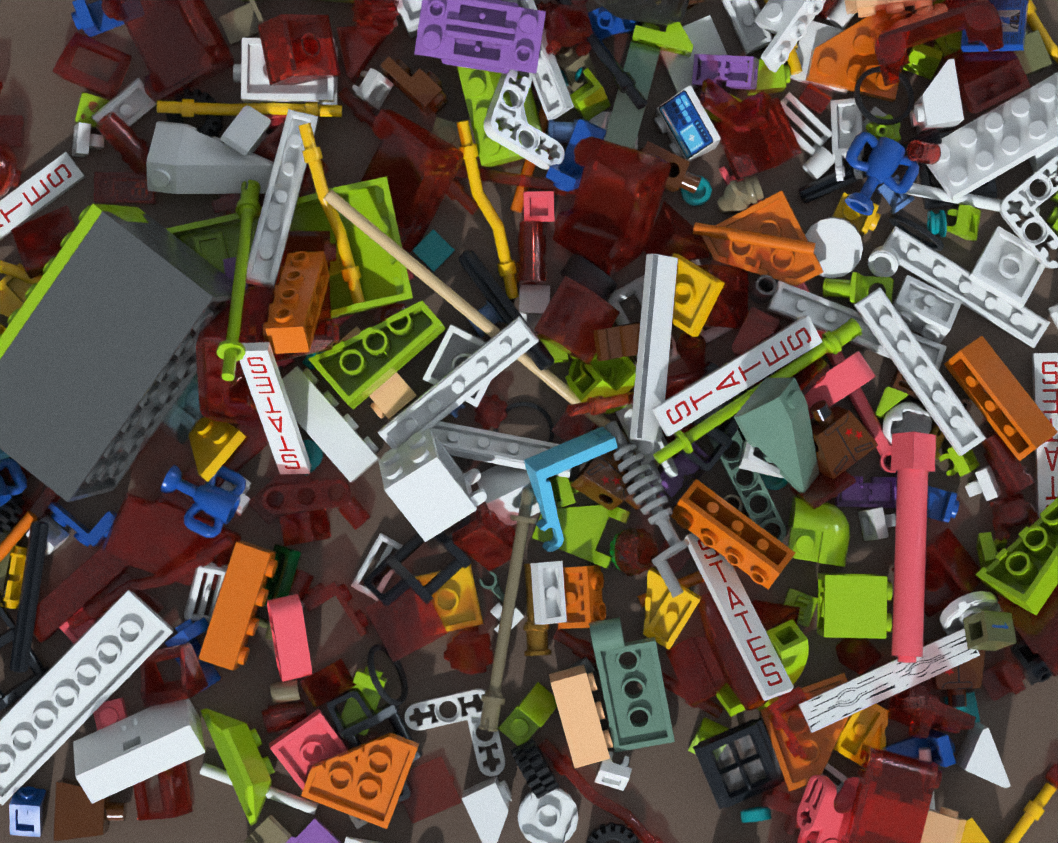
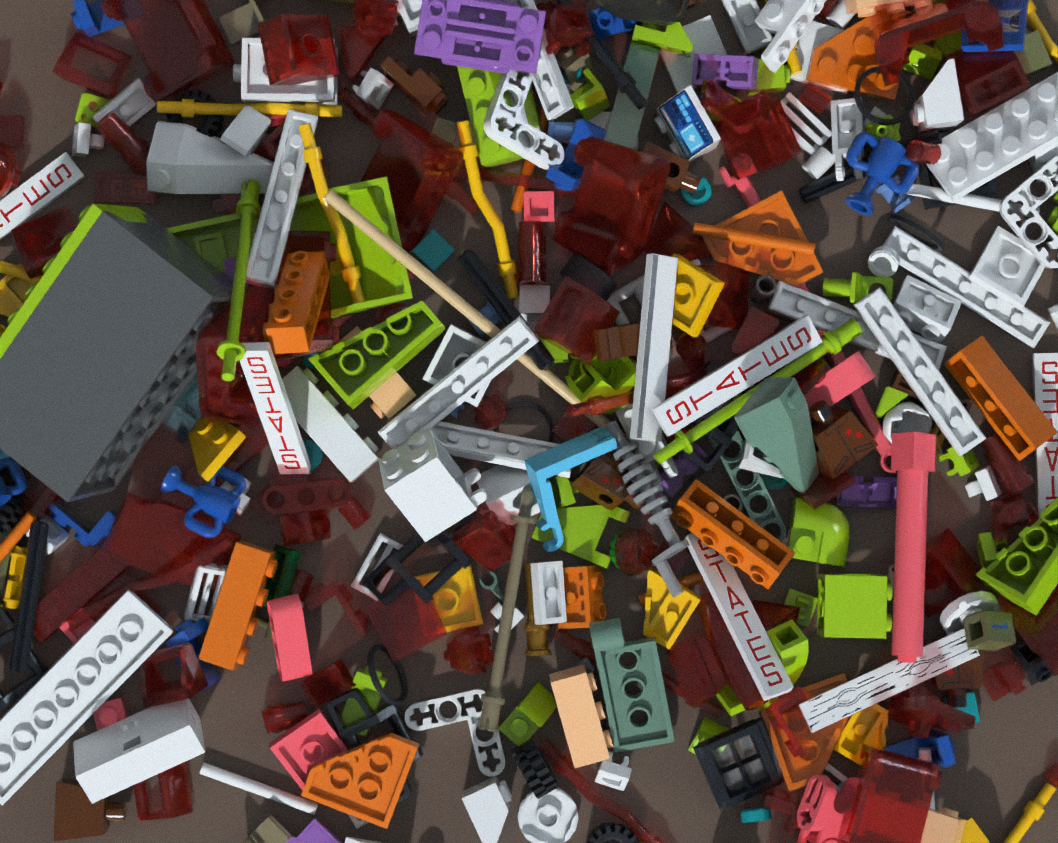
bracket [9,786,46,837] -> none
lime wedge [200,708,275,825] -> none
dark tan hinge [270,679,301,704] -> none
clear red piece [400,756,461,824] -> none
dark tan animal [717,175,764,214] -> none
white tile [805,217,863,278] -> none
yellow bracket [832,192,881,236] -> none
clear red slope [835,638,882,675] -> none
white tile [858,507,896,541] -> none
teal bush [927,210,947,237] -> none
blue bracket [927,486,960,523] -> none
lime tile [947,204,981,241] -> none
white slope [955,722,1011,788] -> none

